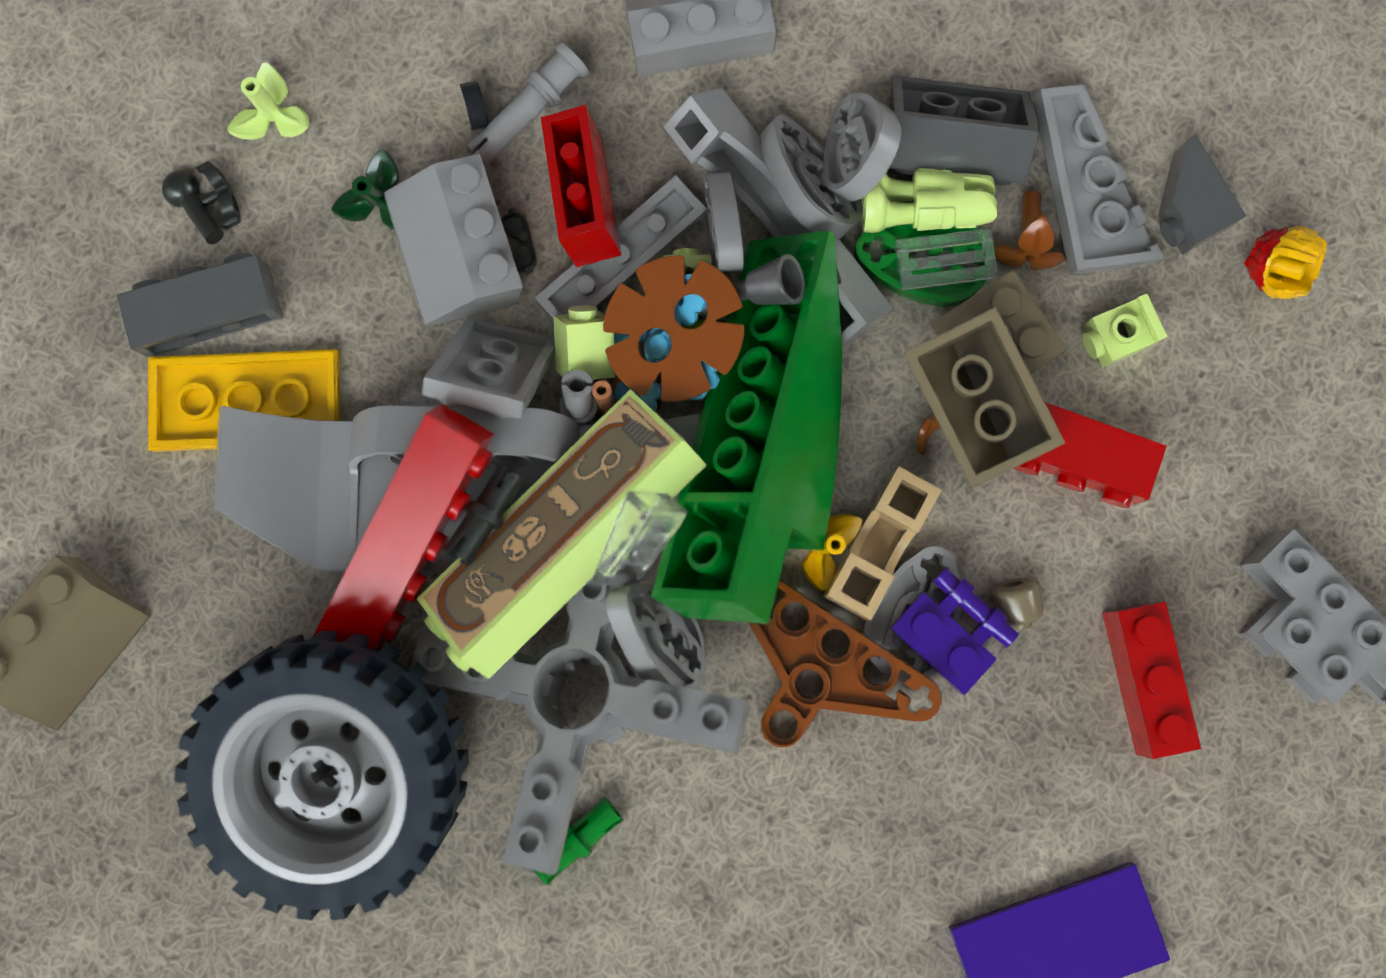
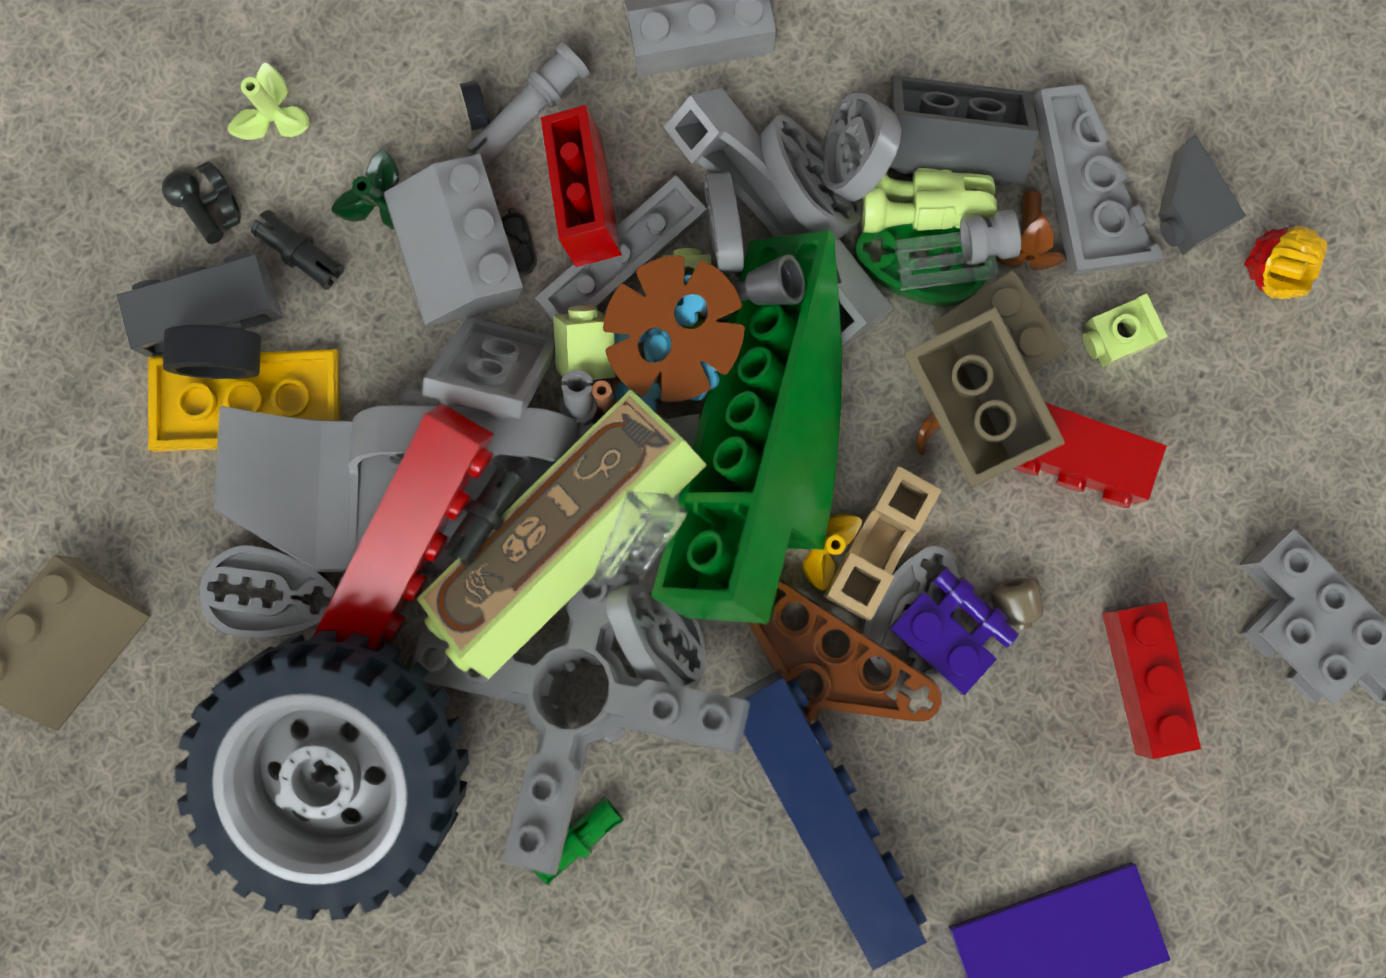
none -> black tyre [163,325,261,379]
none -> light grey piece [199,545,338,638]
none -> pearl dark grey pin [251,210,344,290]
none -> dark blue brick [729,669,928,970]
none -> light grey wheel [960,209,1021,265]

